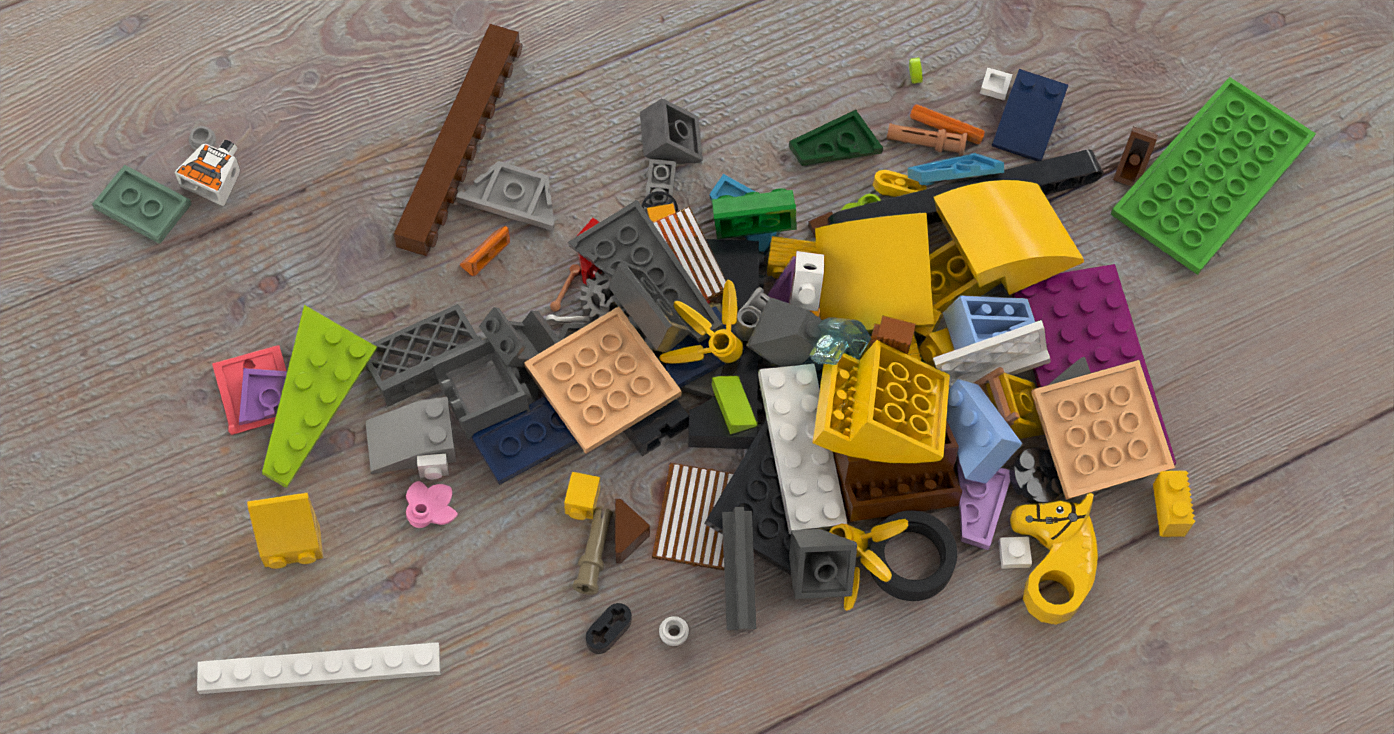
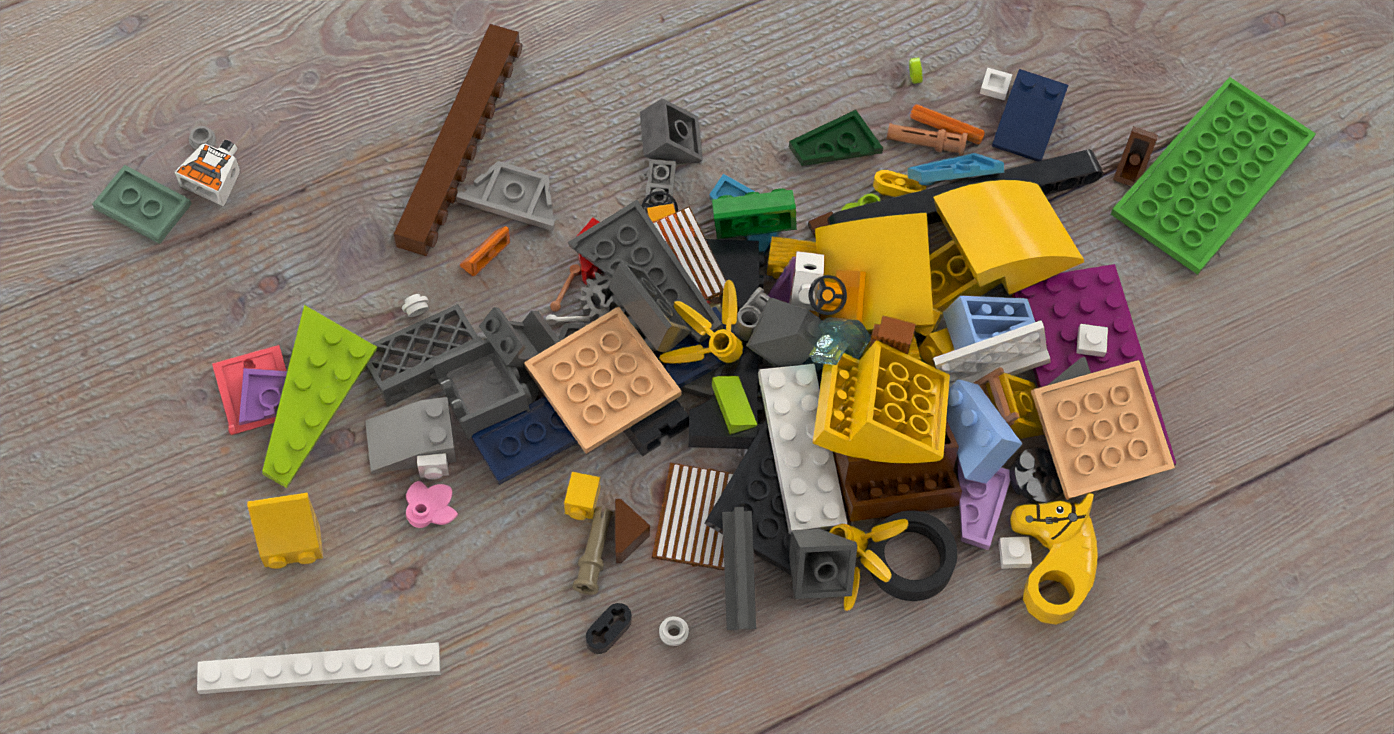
yellow brick [1153,471,1195,537] -> none
none -> white plate [402,294,429,317]
none -> light orange piece [808,270,866,328]
none -> white plate [1077,324,1108,357]

